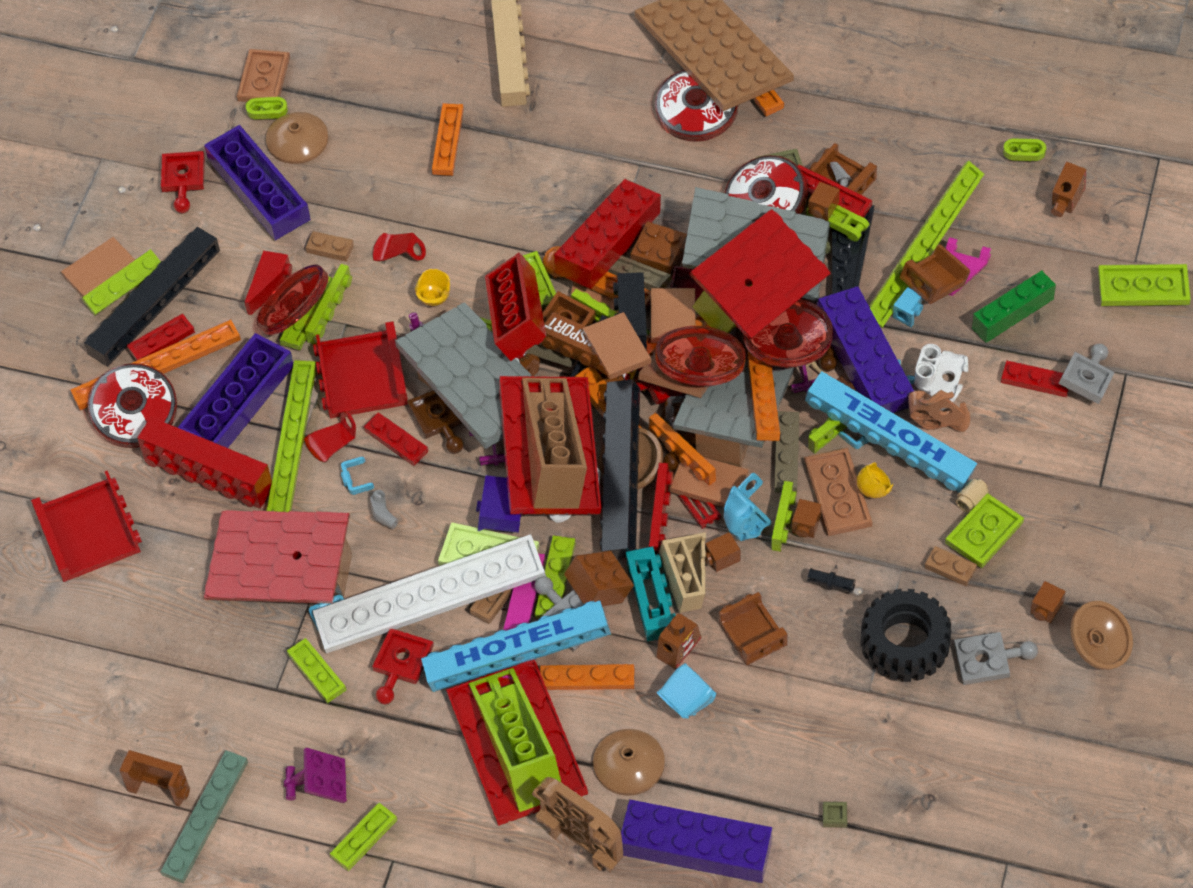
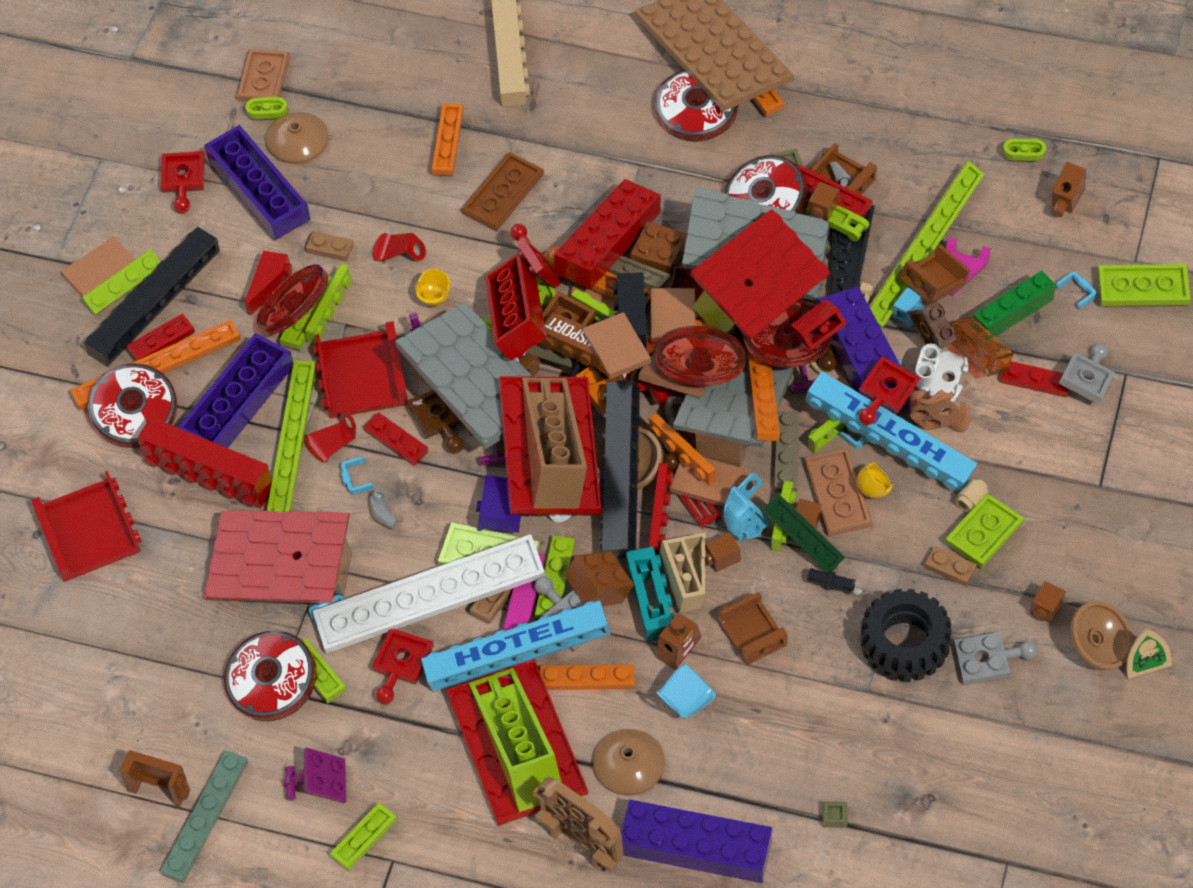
none -> dish [224,631,317,722]
none -> dark orange tile [461,152,544,232]
none -> red plate [510,224,561,288]
none -> dark green plate [763,493,845,573]
none -> red brick [790,299,847,350]
none -> red plate [859,356,921,426]
none -> tan hand [860,282,873,305]
none -> reddish brown plate [907,301,957,349]
none -> clear orange brick [951,316,1014,377]
none -> medium azure piece [1056,272,1096,309]
none -> shield [1126,628,1172,679]

